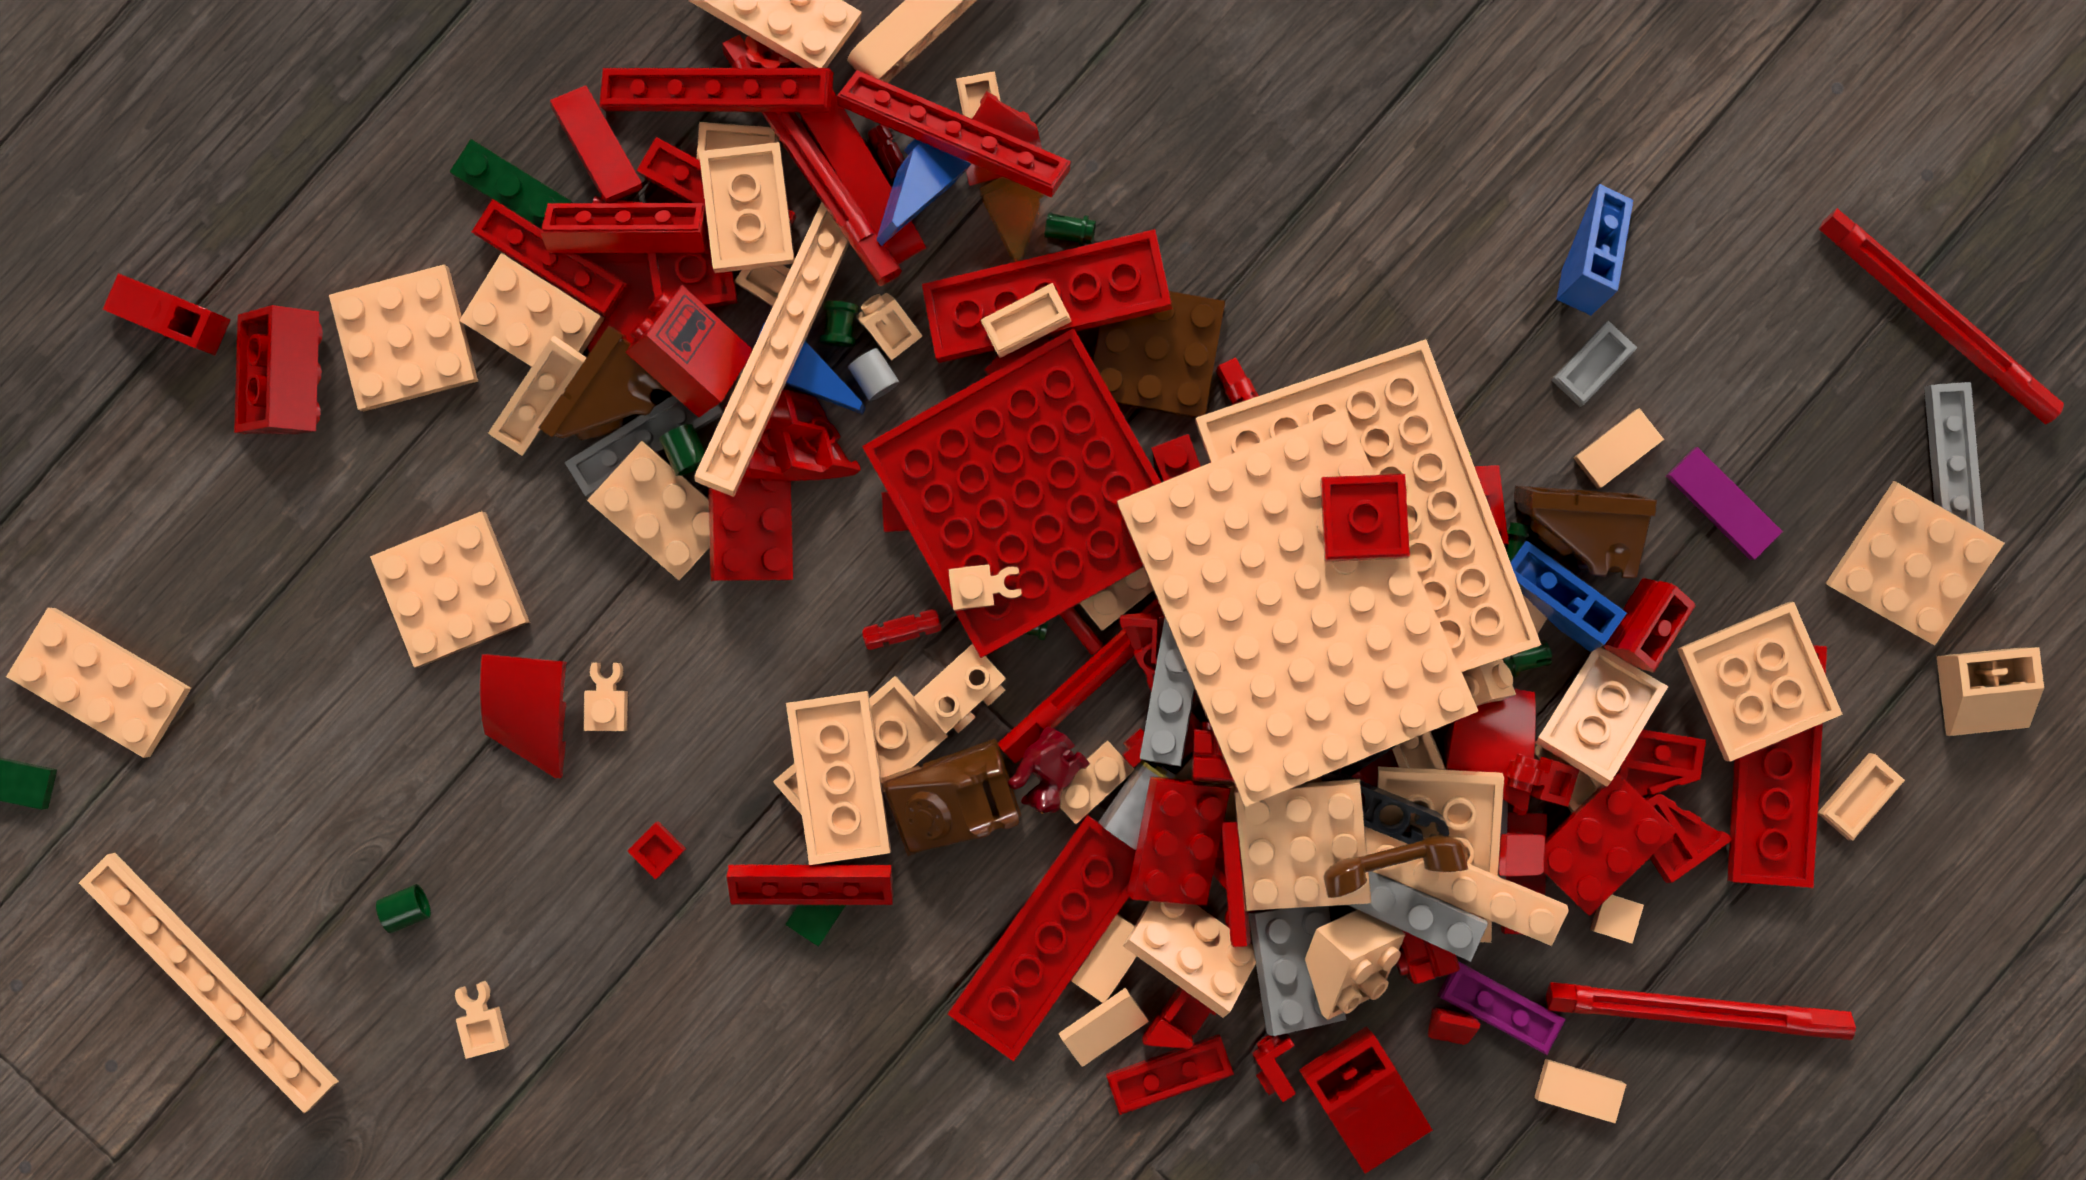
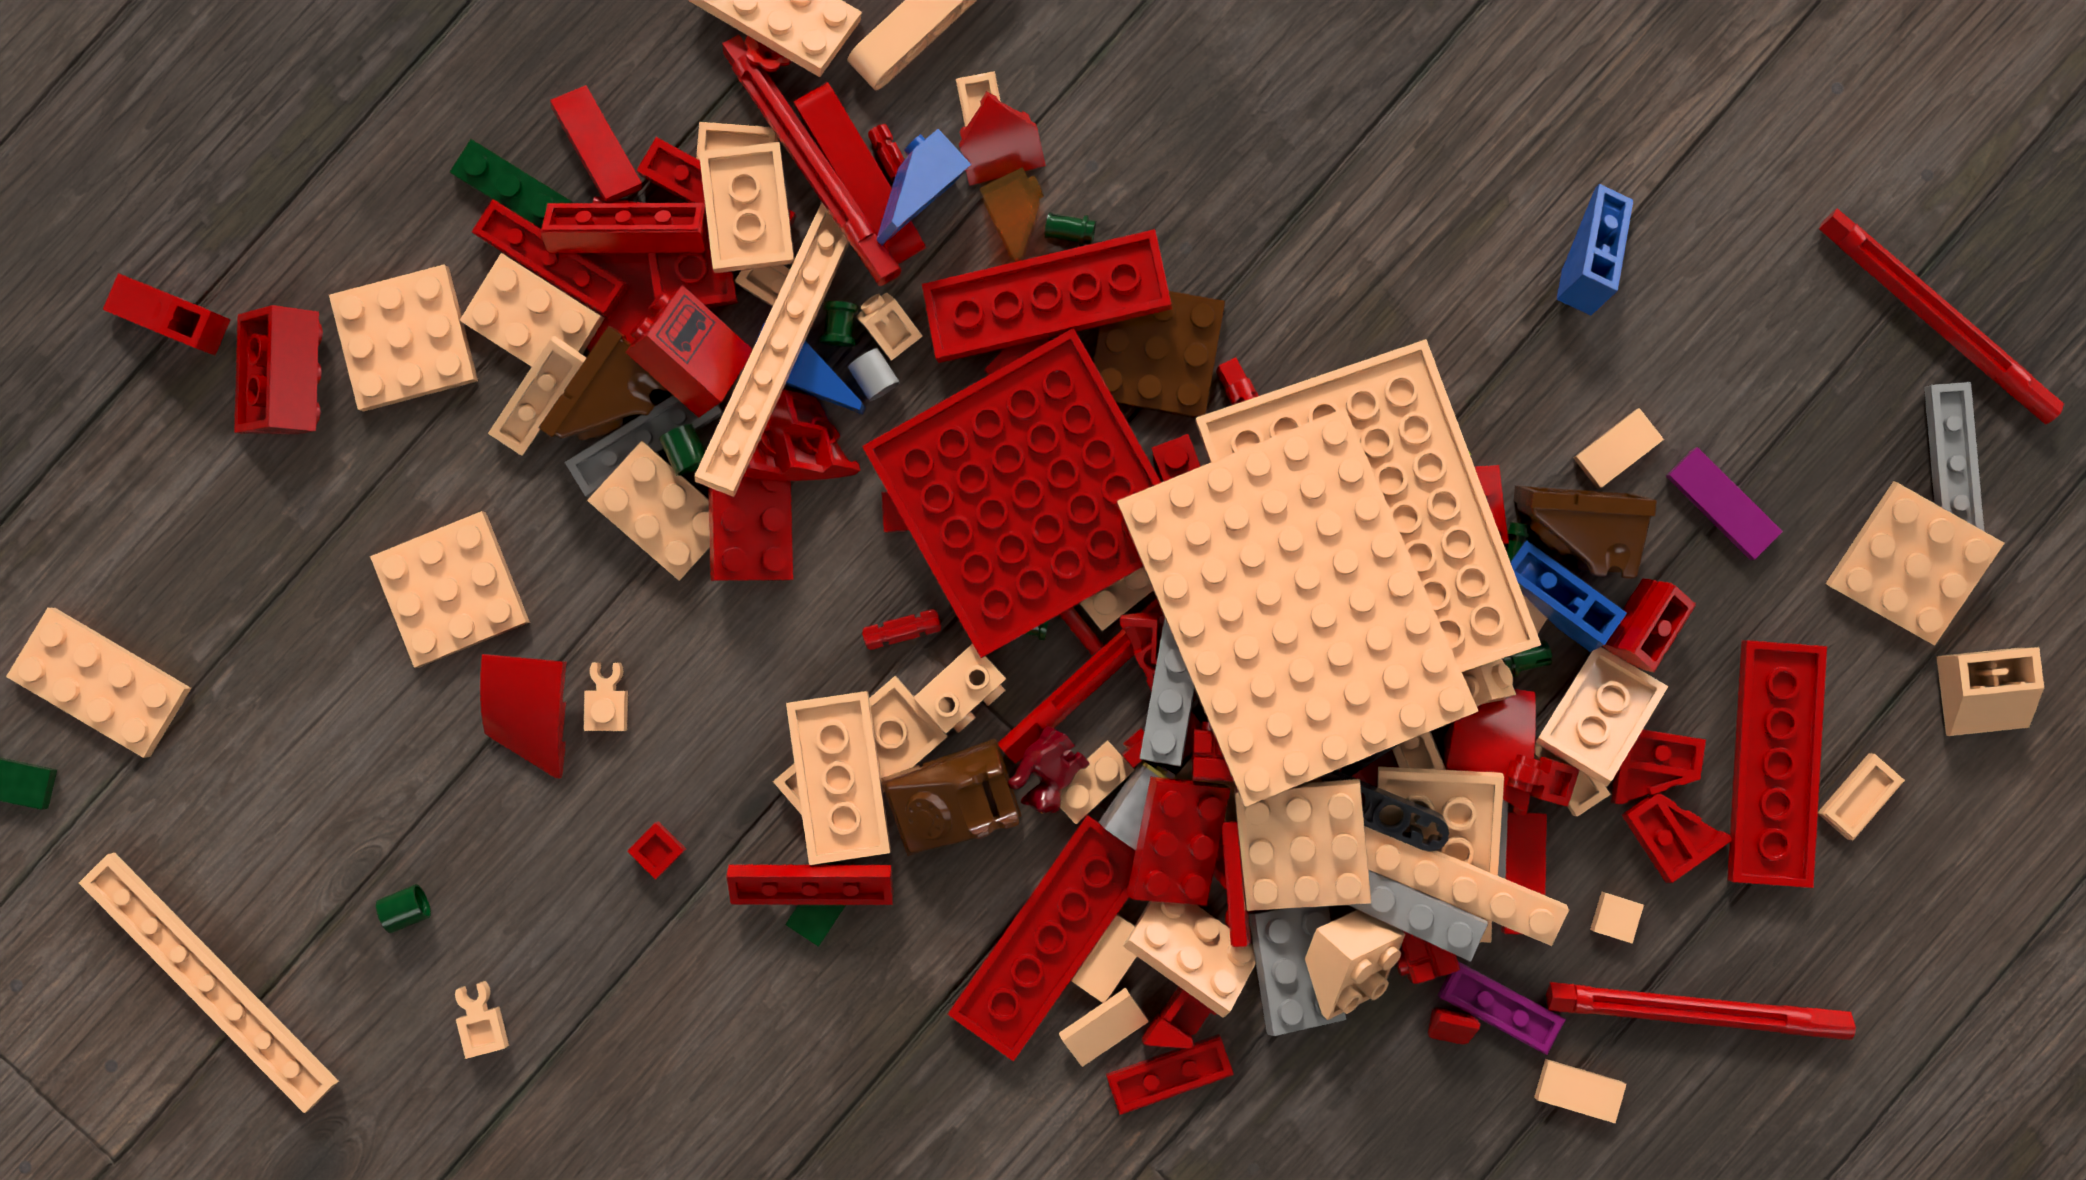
red tile [599,68,834,112] -> none
red tile [837,70,1071,198] -> none
light nougat plate [949,564,1022,611] -> none
light nougat tile [981,283,1072,358] -> none
red bracket [1252,1033,1296,1102] -> none
red slope [1299,1026,1433,1174] -> none
red tile [1320,474,1410,562] -> none
reddish brown piece [1323,836,1468,898] -> none
red slope [1498,831,1545,876] -> none
red plate [1544,773,1677,916] -> none
light grey tile [1551,321,1637,407] -> none
light nougat plate [1677,602,1843,762] -> none

